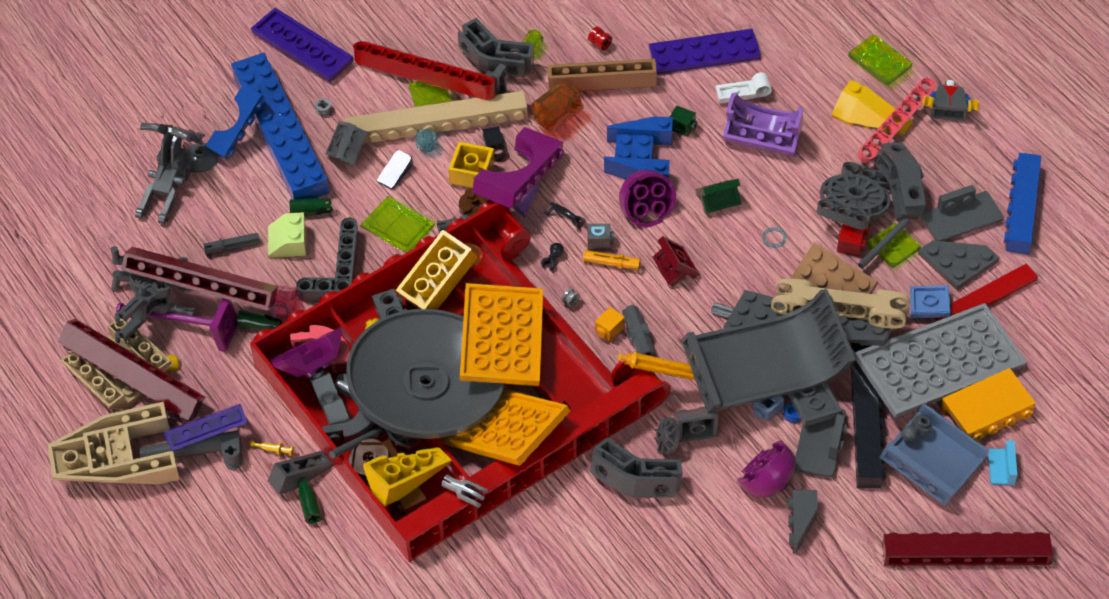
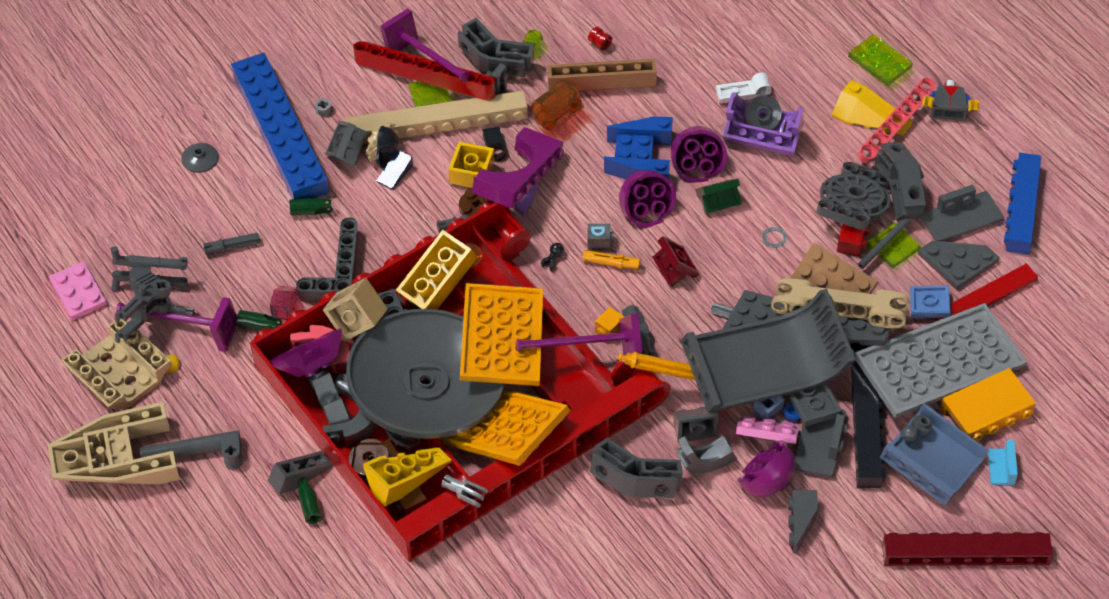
brick [58,318,206,421] -> none
dark red brick [122,247,278,310] -> none
dark grey piece [135,123,205,225] -> none
dark purple fence [162,403,248,451] -> none
blue arch [205,83,265,159] -> none
yellow piece [250,440,295,456] -> none
dark purple plate [251,8,353,82] -> none
yellowish green slope [268,212,306,258] -> none
dark grey bar [329,427,386,458] -> none
clear neon green piece [360,196,435,253] -> none
clear light blue gear [415,129,438,153] -> none
black piece [545,202,586,228] -> none
light grey bush [561,288,580,308] -> none
dark purple plate [649,28,761,75] -> none
flat silver wheel [654,417,680,455] -> none
dark green brick [669,105,698,137] -> none
none -> bright pink plate [49,261,107,321]
none -> tan brick [323,278,387,341]
none -> black hair [366,123,399,169]
none -> magenta tile [380,8,470,82]
none -> magenta tile [516,314,643,355]
none -> magenta cylinder [670,126,727,183]
none -> dark grey arch [676,436,737,473]
none -> bright pink plate [736,416,799,444]
none -> dark grey dish [745,95,782,130]

